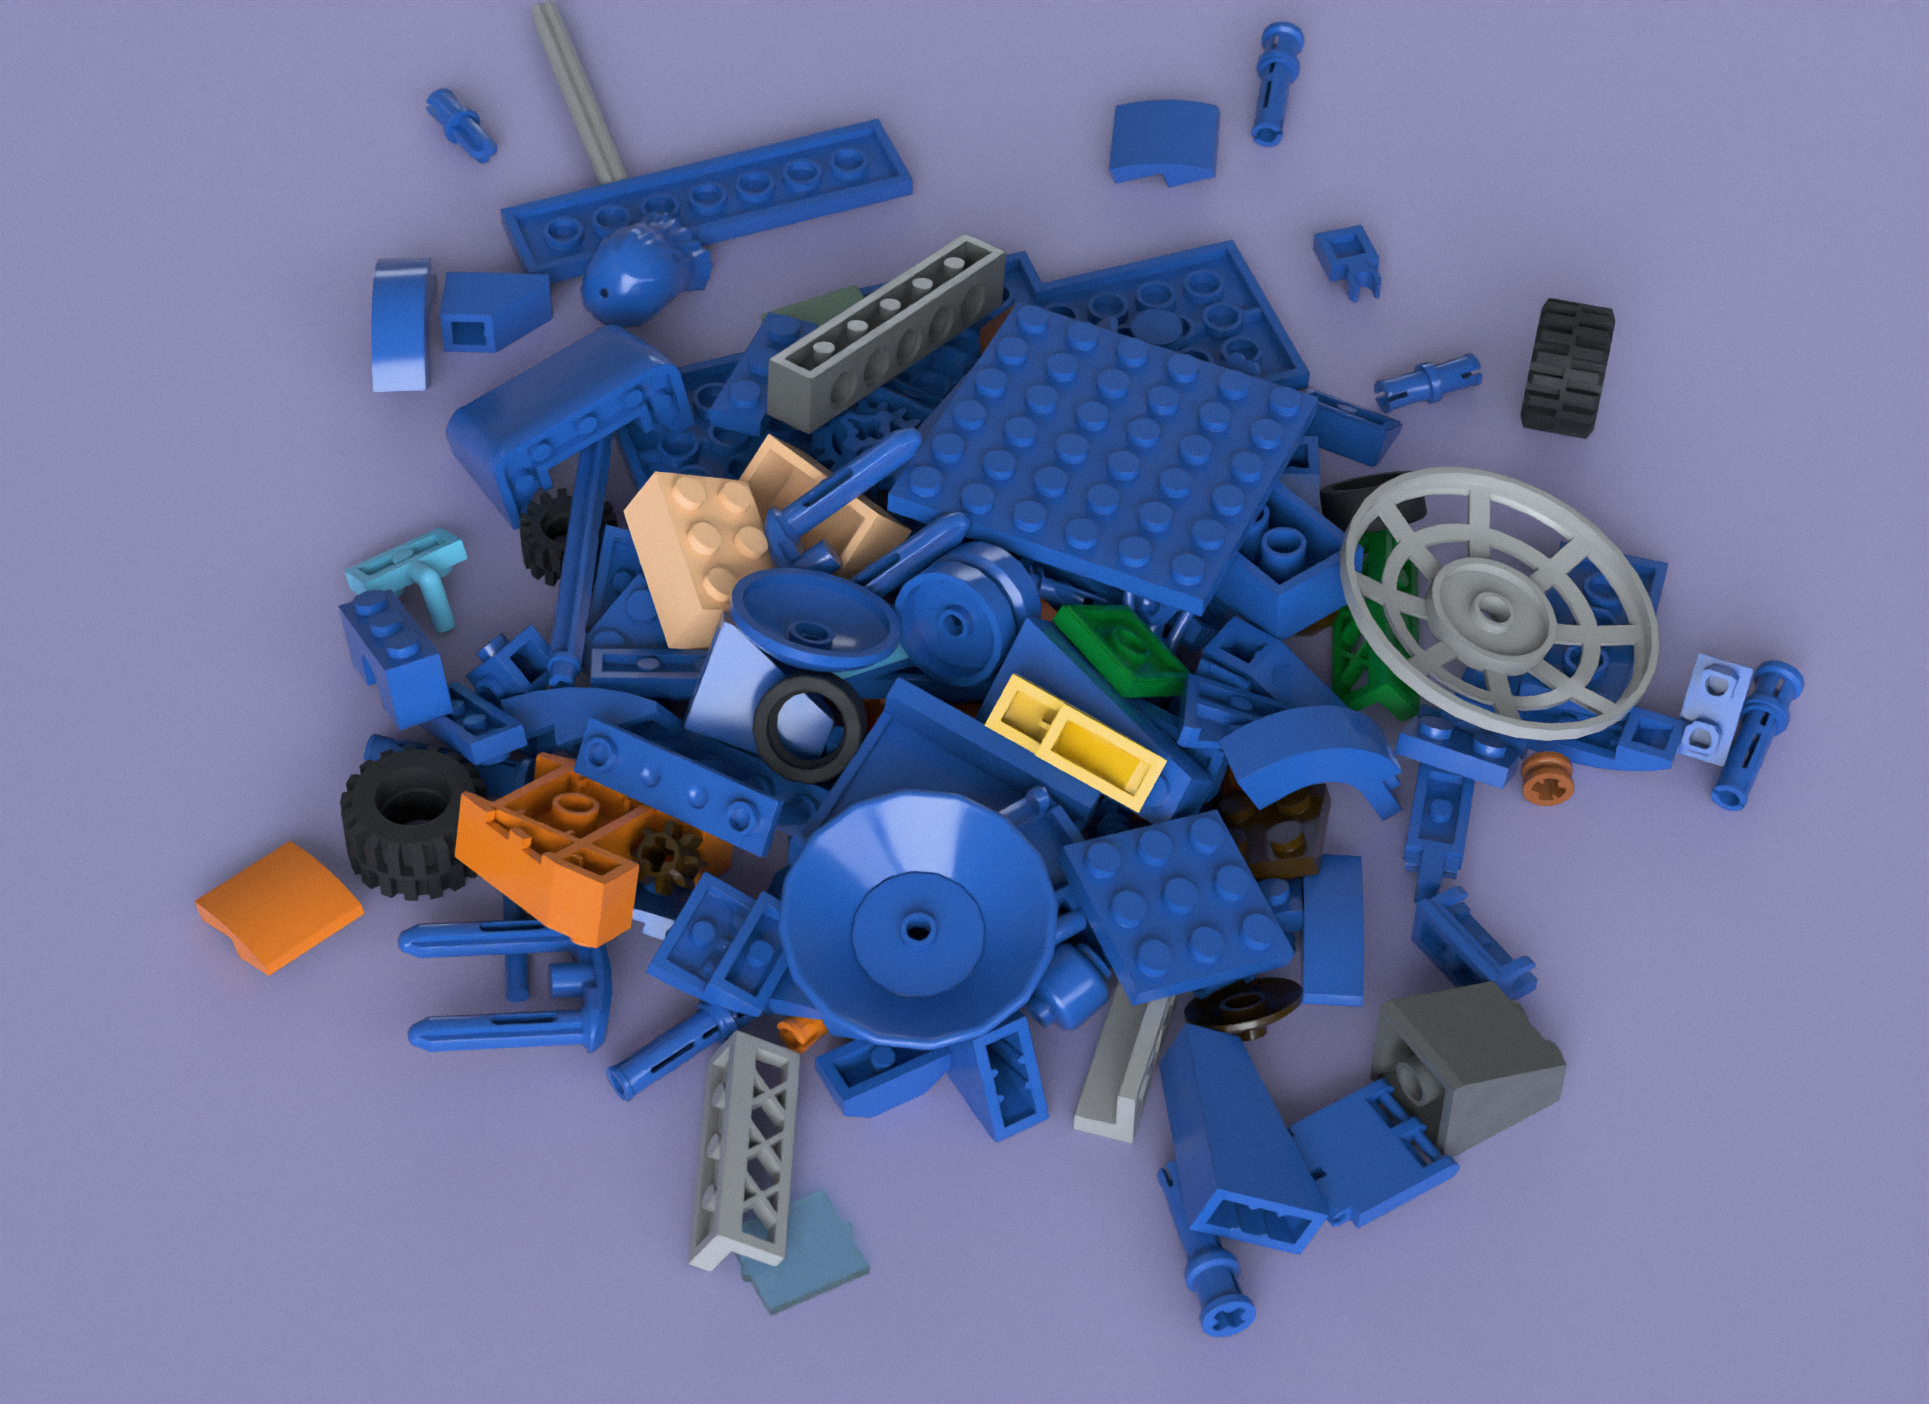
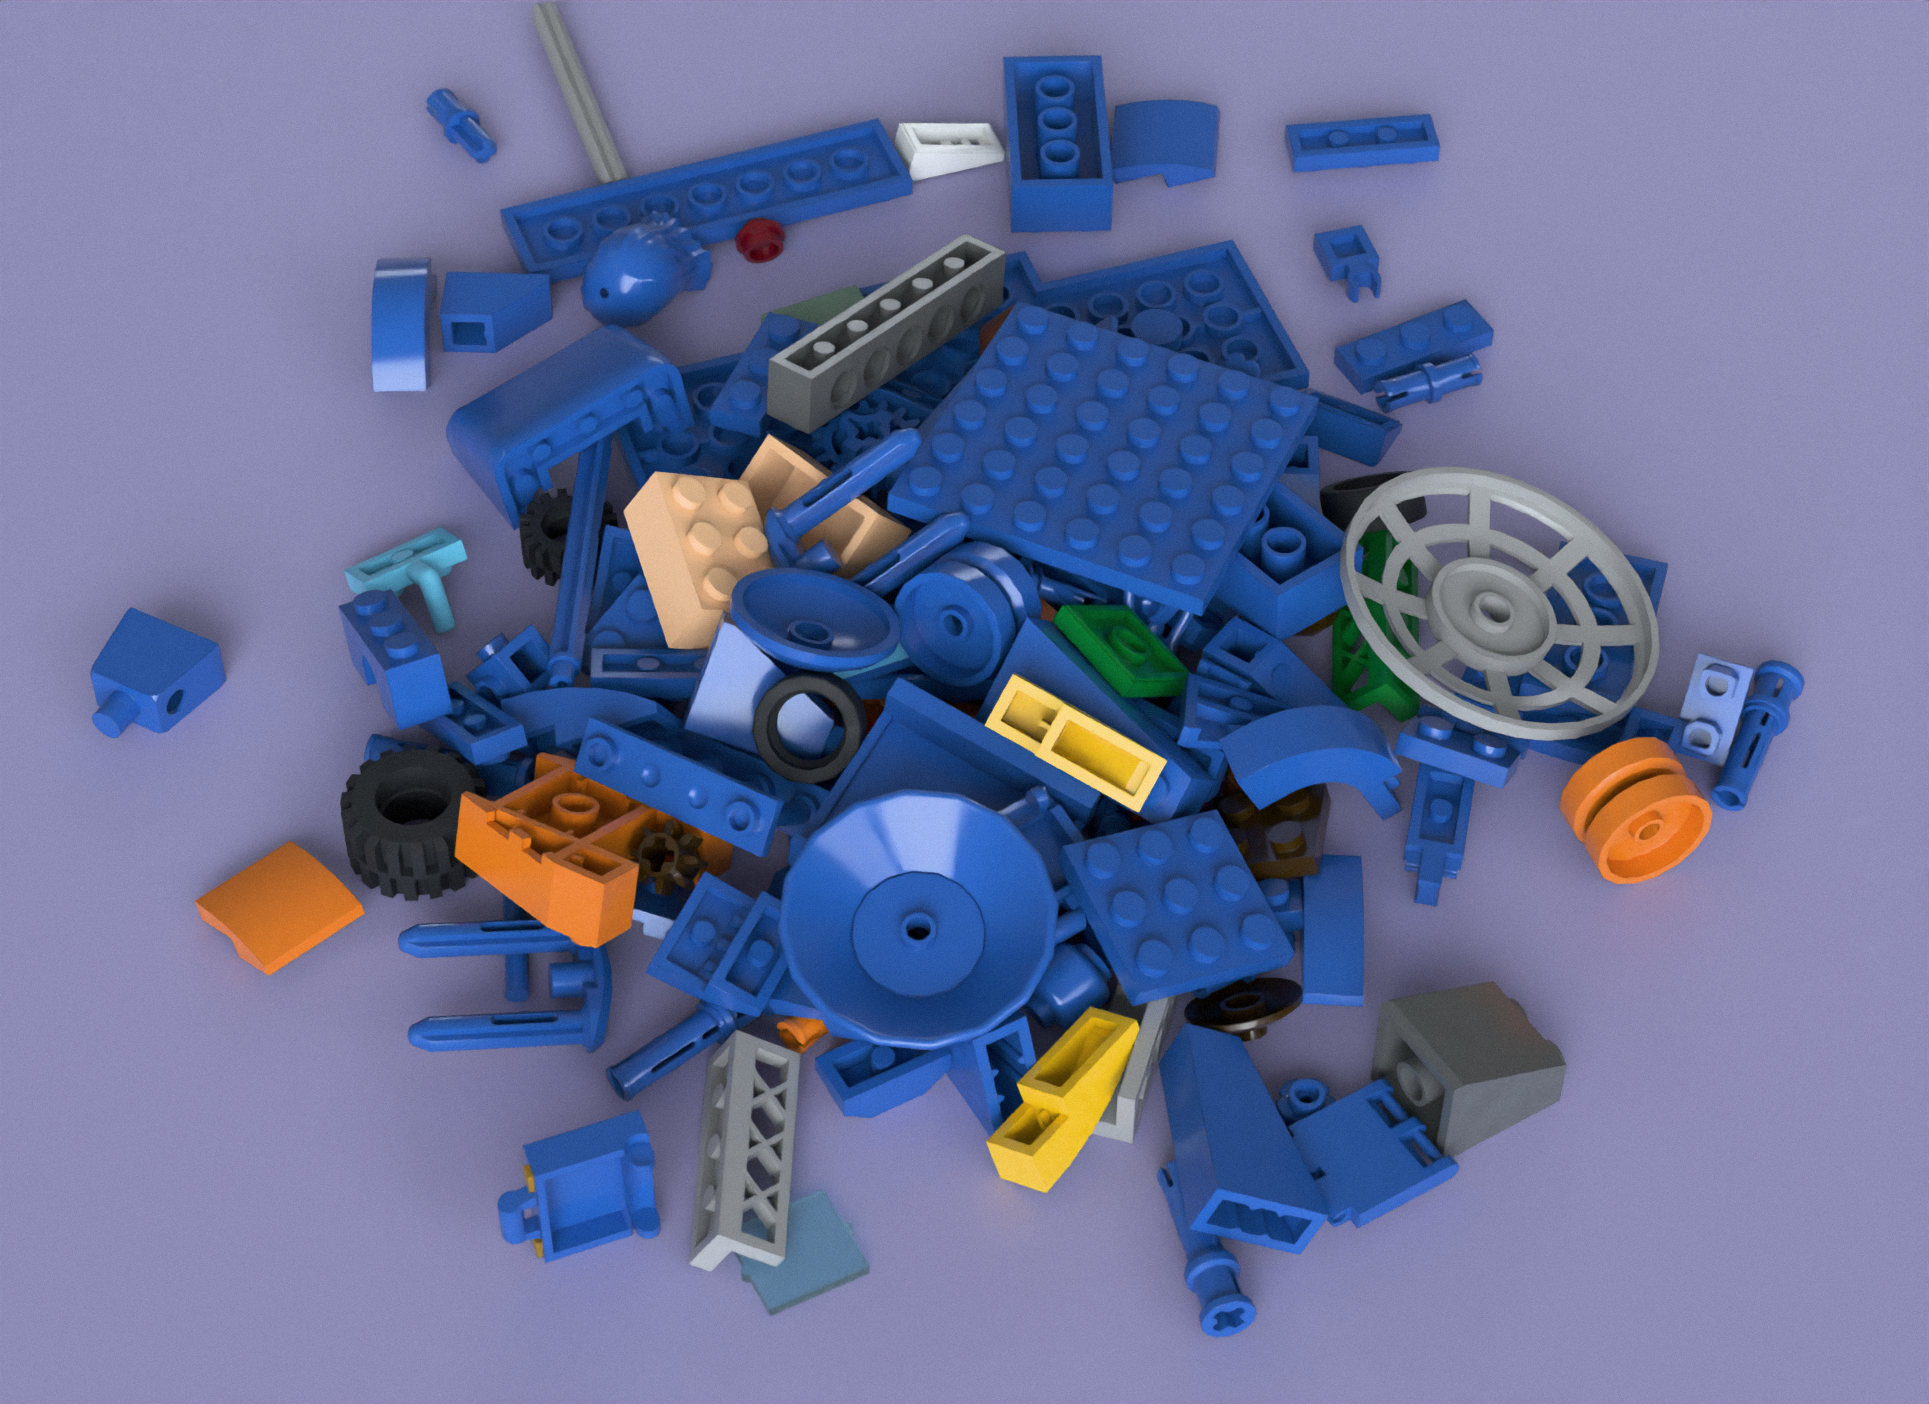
blue pin [1251,21,1305,147] -> none
blue hinge [1411,886,1538,1000] -> none
black tyre [1520,297,1616,439] -> none
dark orange bush [1521,751,1574,806] -> none
none -> blue torso [90,607,226,738]
none -> blue piece [497,1109,661,1263]
none -> dark red plate [735,218,785,263]
none -> white slope [894,123,1005,181]
none -> yellow slope [986,1006,1140,1193]
none -> blue brick [1002,55,1113,233]
none -> blue plate [1276,1078,1336,1127]
none -> blue plate [1284,114,1440,172]
none -> blue plate [1334,299,1494,395]
none -> orange wheel [1559,737,1713,884]

